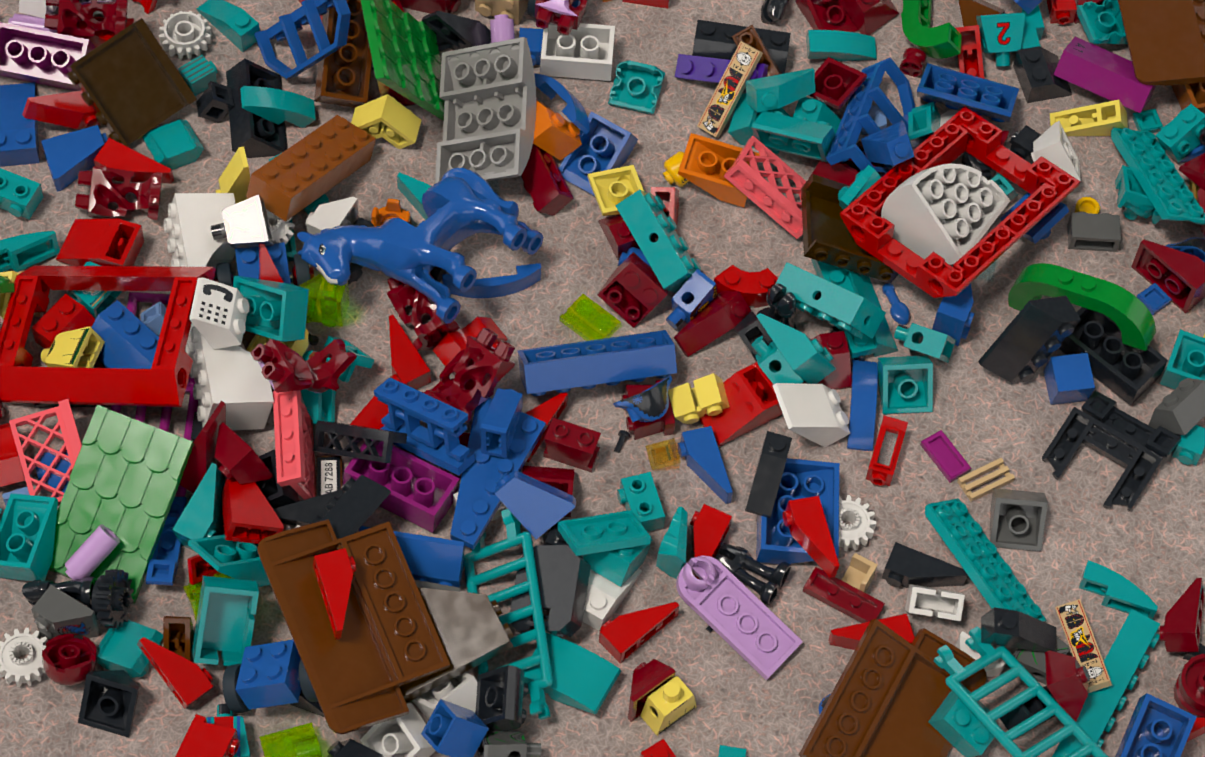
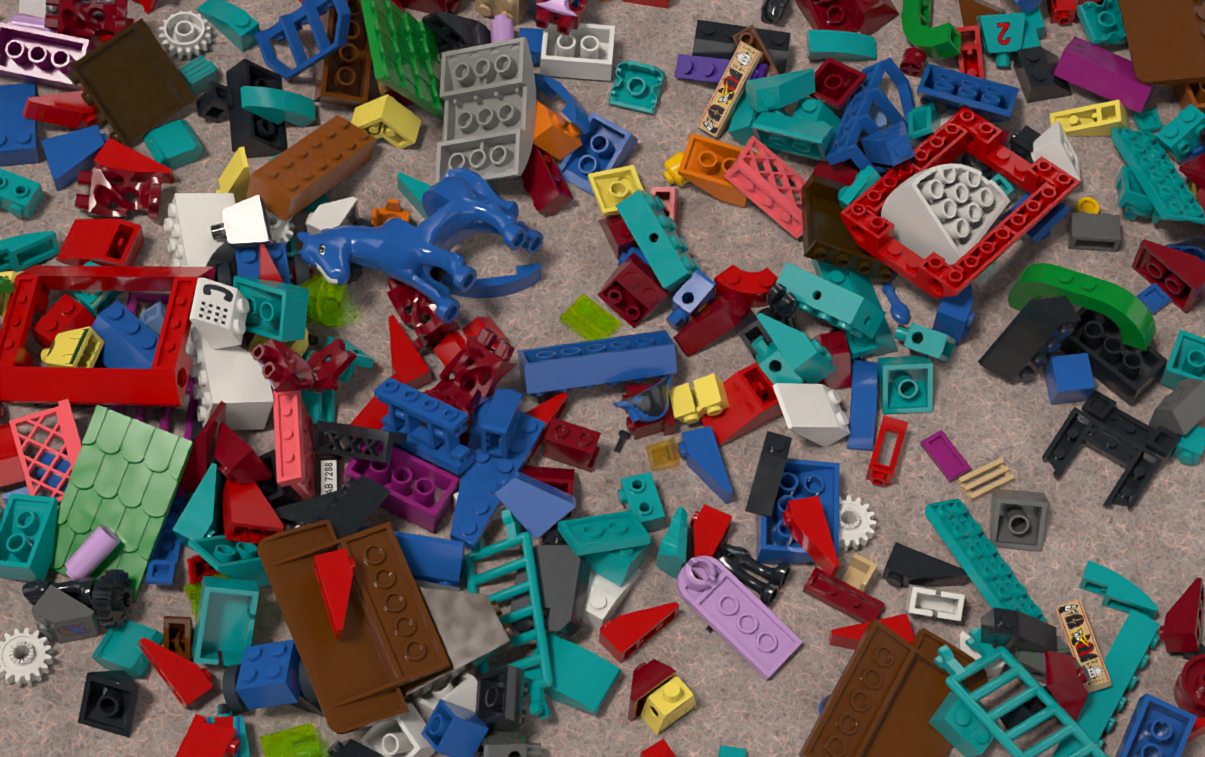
dark red cylinder [42,634,97,686] -> none

